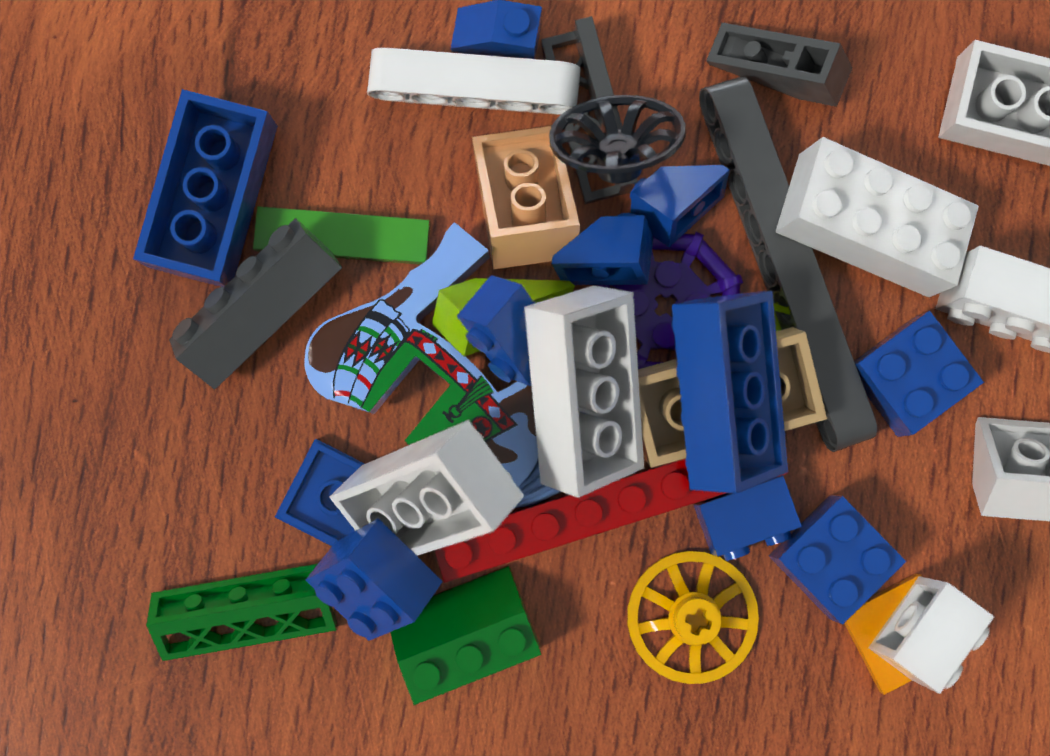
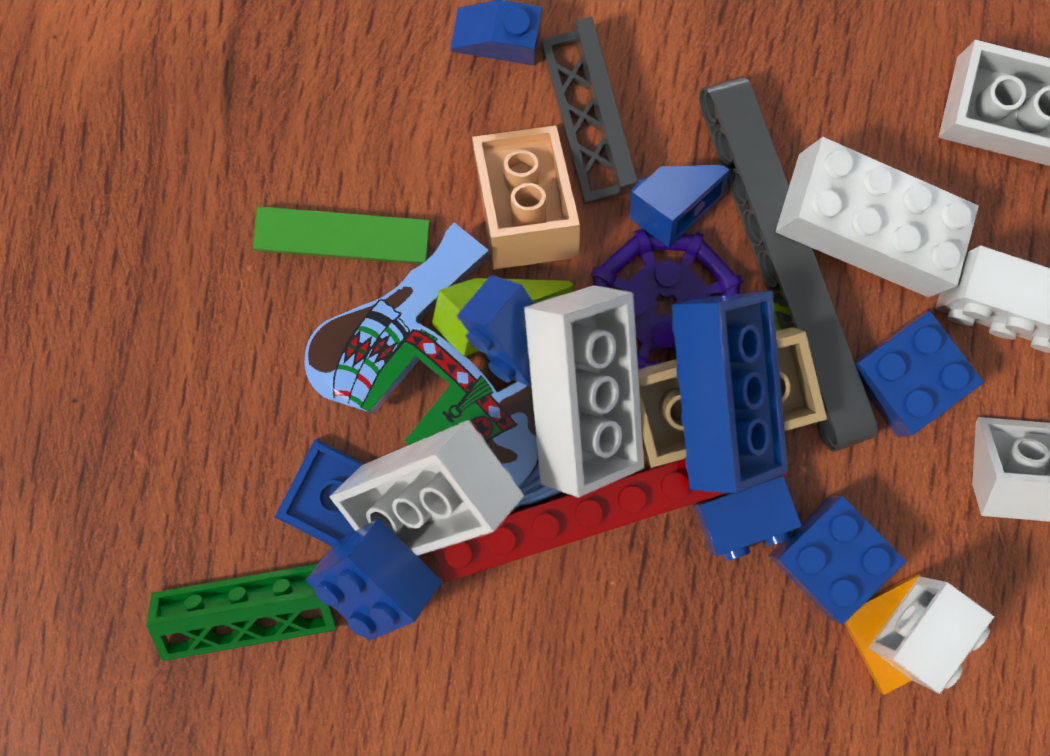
blue brick [133,89,278,287] -> none
dark grey brick [169,218,342,390] -> none
white beam [367,48,581,115] -> none
green slope [390,566,542,705] -> none
black wheel [549,95,686,184] -> none
blue slope [552,213,654,285] -> none
yellow wheel [627,551,759,684] -> none
dark grey slope [706,23,852,107] -> none

